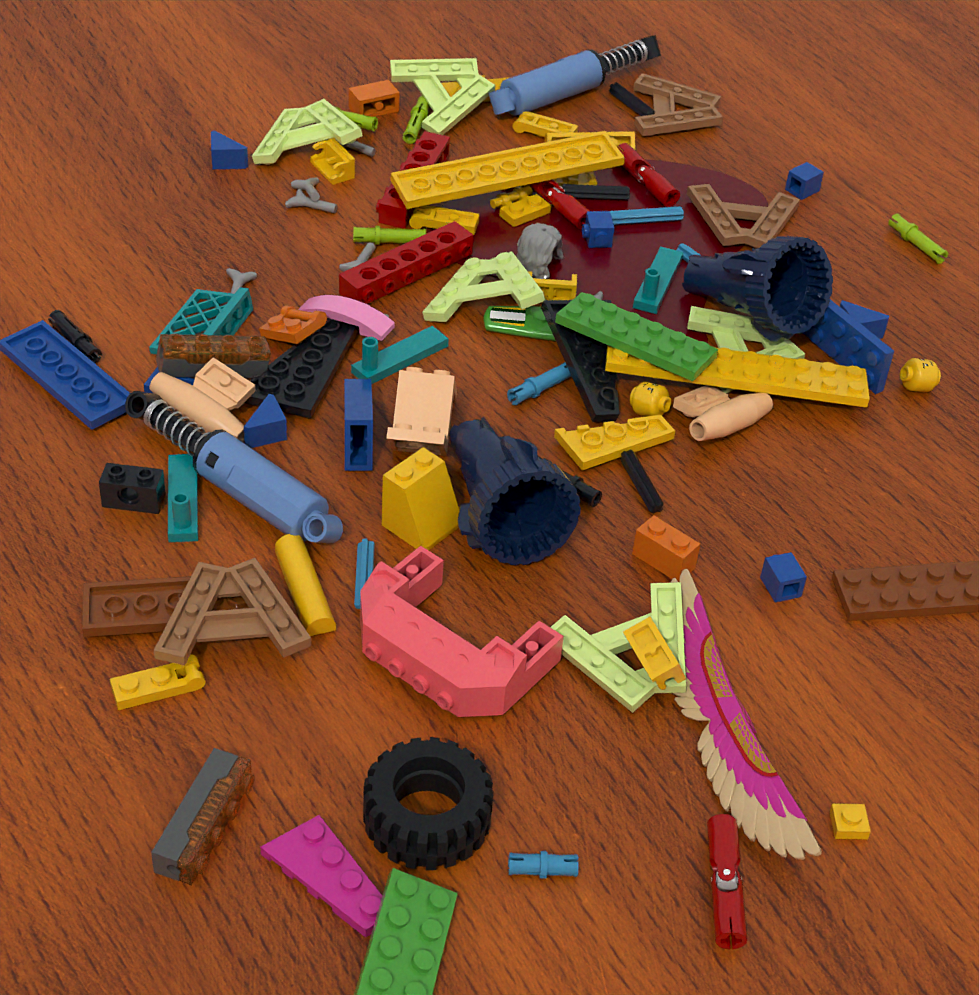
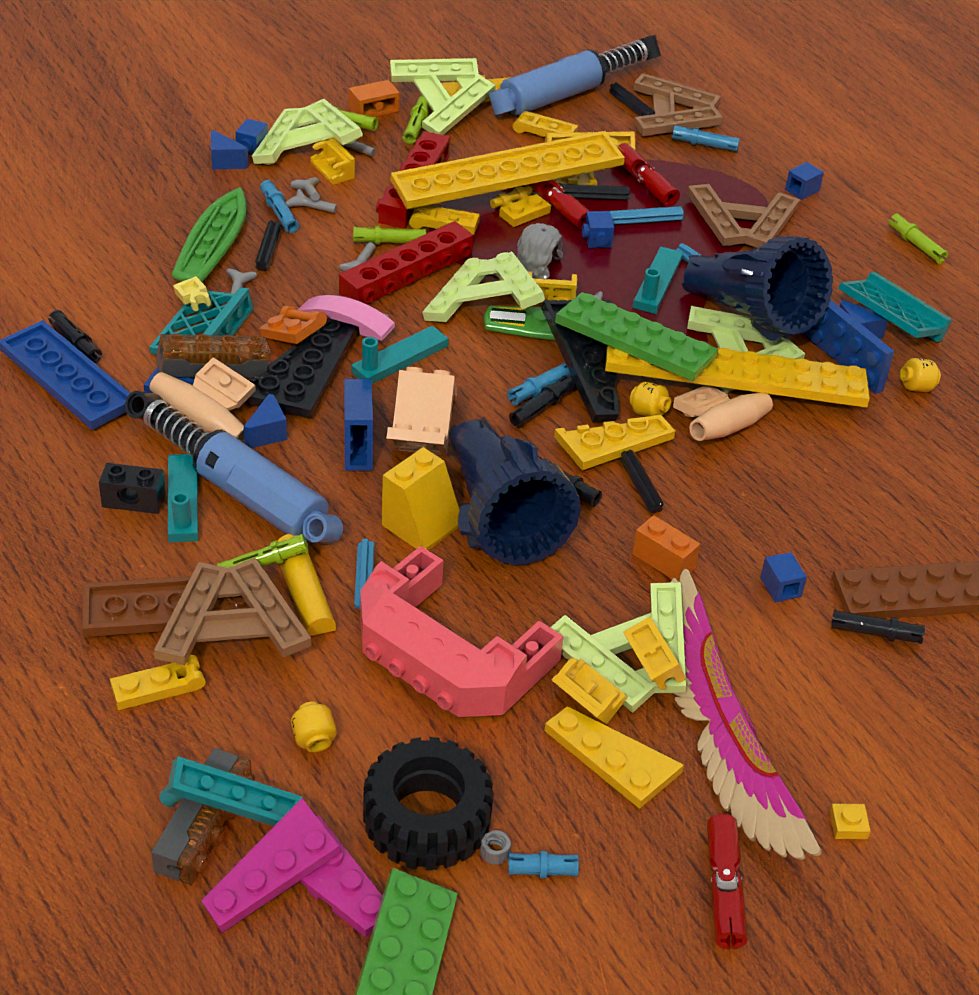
none -> teal piece [160,756,302,826]
none -> bright green piece [172,187,247,282]
none -> light yellow plate [173,276,211,311]
none -> dark pink wing [201,798,341,933]
none -> lime pin [217,534,309,568]
none -> blue brick [235,118,268,155]
none -> black axle [255,220,281,271]
none -> dark azure pin [260,180,299,233]
none -> yellow head [291,702,337,753]
none -> light grey axle [480,830,511,865]
none -> black pin [509,375,575,428]
none -> yellow wing [544,706,684,809]
none -> yellow hinge [552,657,628,724]
none -> dark azure pin [672,125,740,152]
none -> black pin [831,610,925,644]
none -> teal fence [838,272,953,342]

